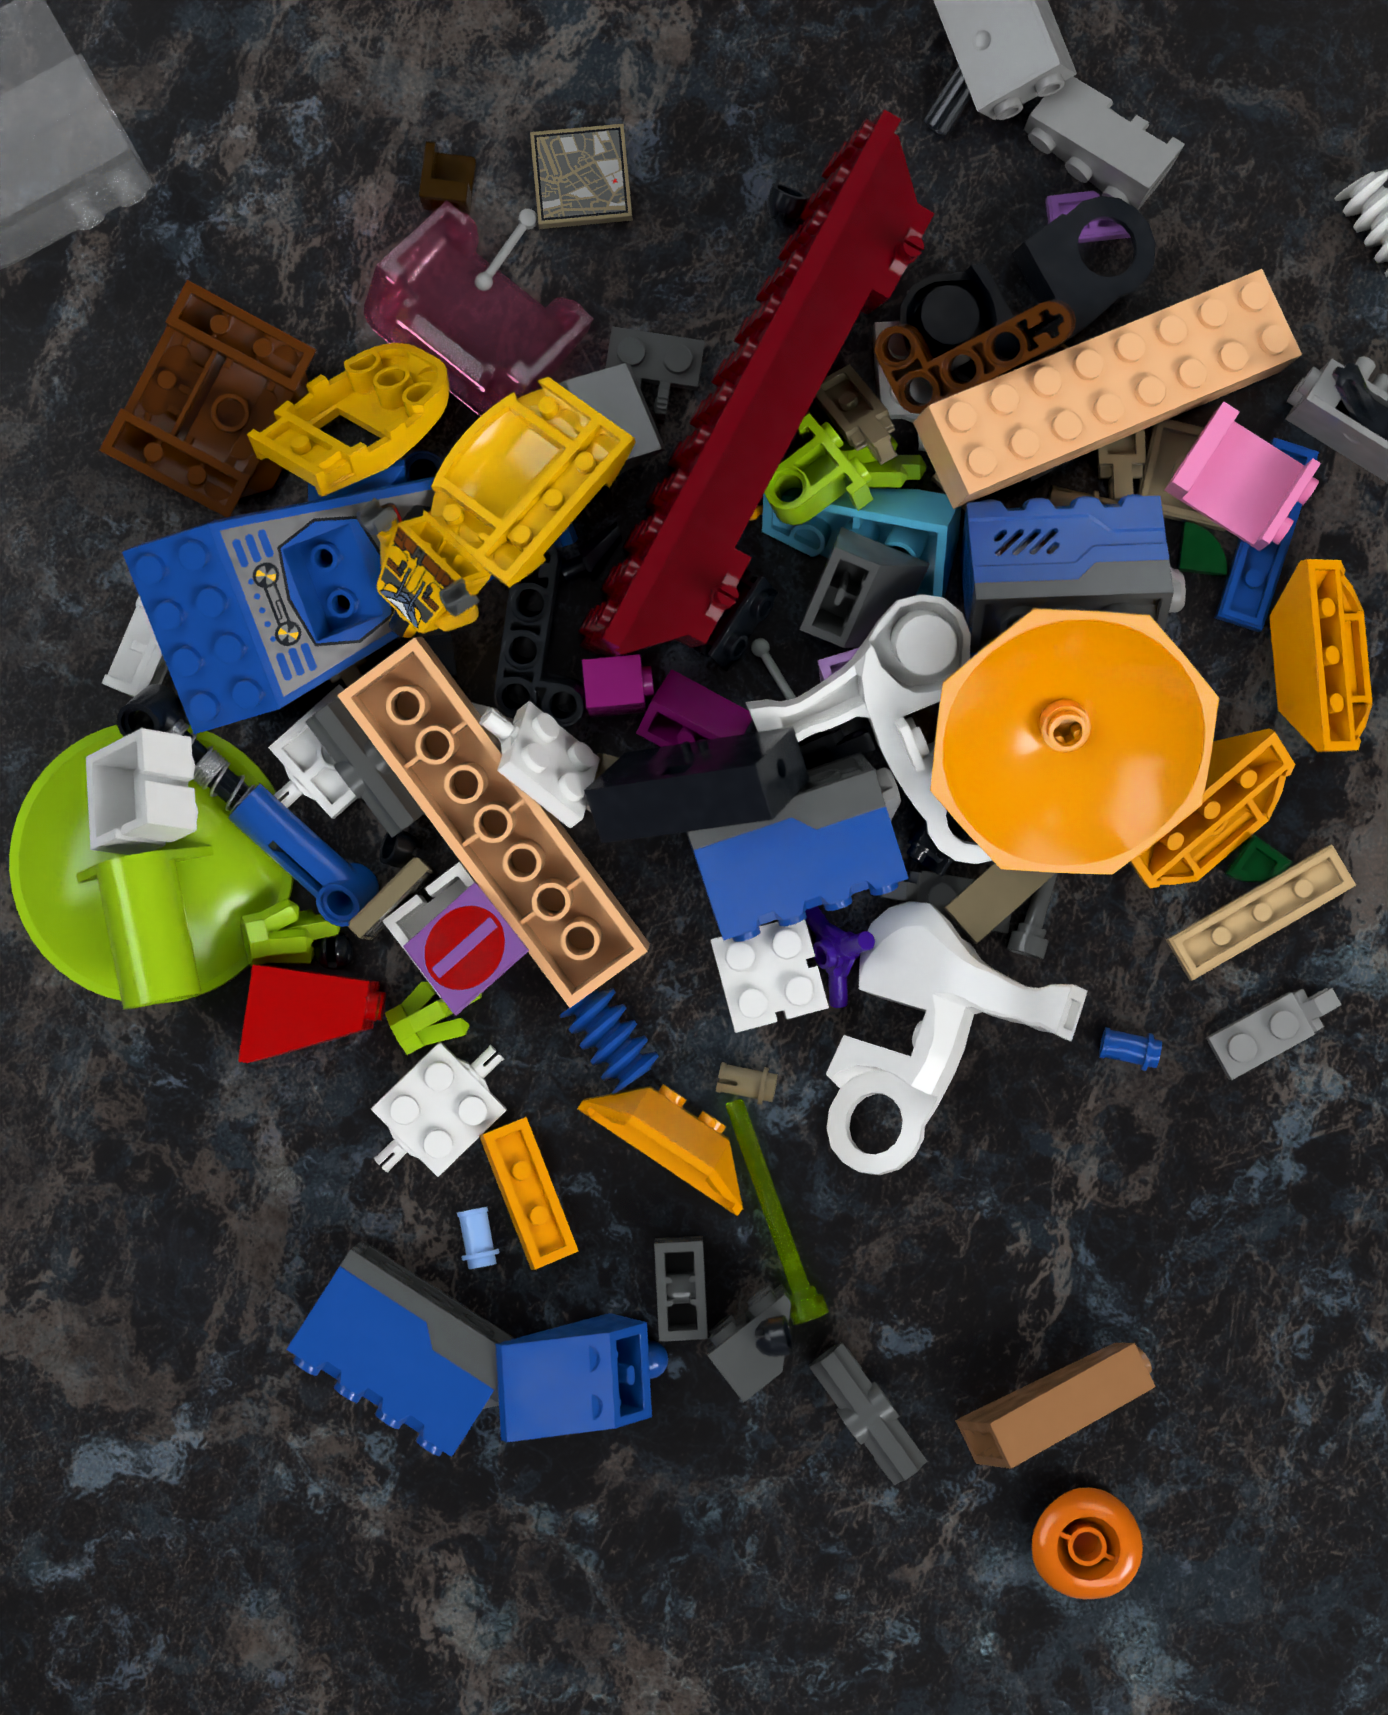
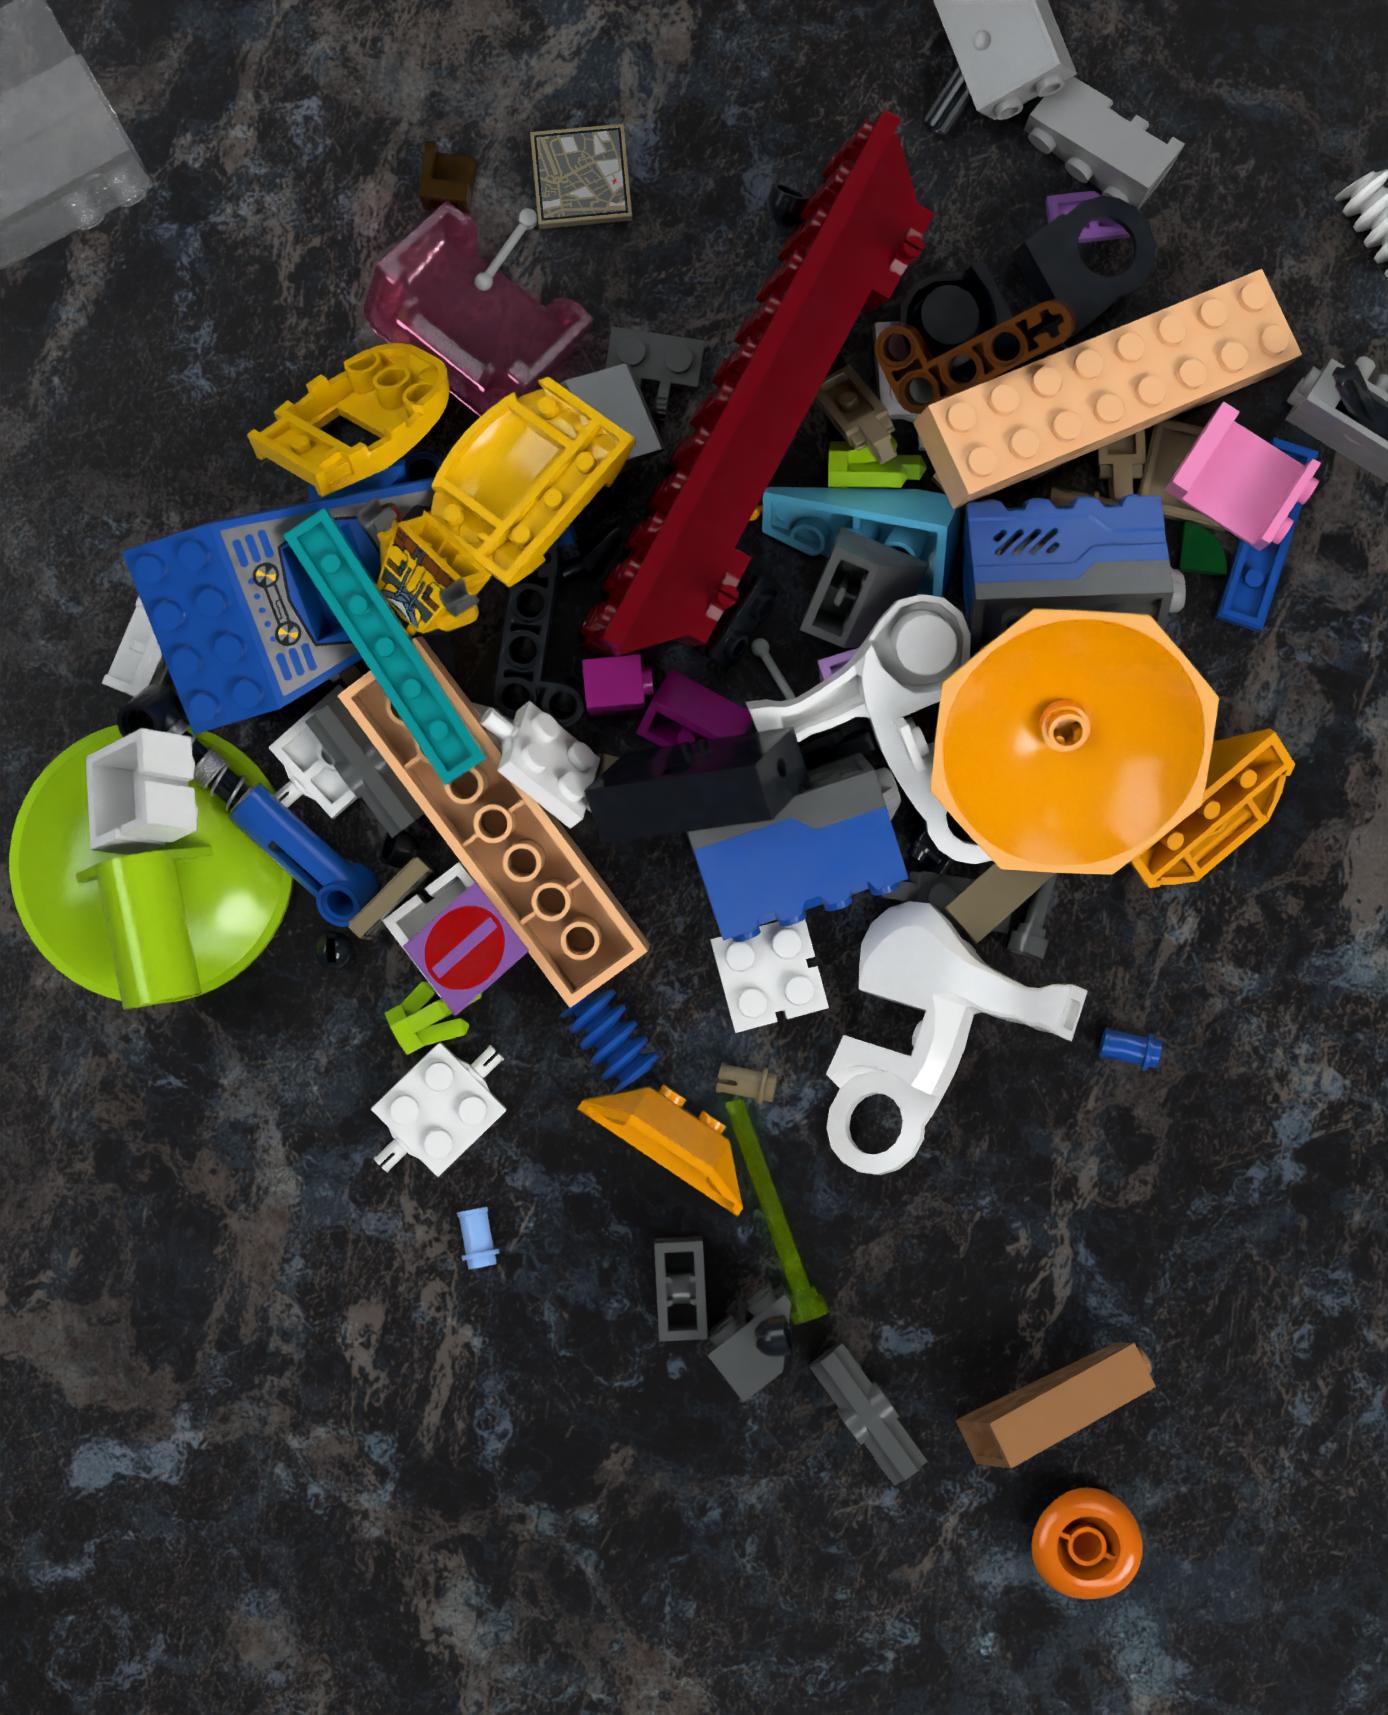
reddish brown slope [99,280,317,518] -> none
red slope [238,965,386,1063] -> none
lime rock [240,898,340,966] -> none
blue piece [286,1240,515,1457] -> none
light orange plate [479,1117,579,1270] -> none
blue slope [495,1313,668,1442] -> none
lime pin [764,413,873,525] -> none
dark purple piece [805,906,875,1008] -> none
tan tile [1166,844,1356,980] -> none
light grey hinge [1206,988,1341,1080] -> none
dark green tile [1224,834,1293,882] -> none
light orange wedge [1269,559,1373,752] -> none
none -> teal plate [283,508,488,785]

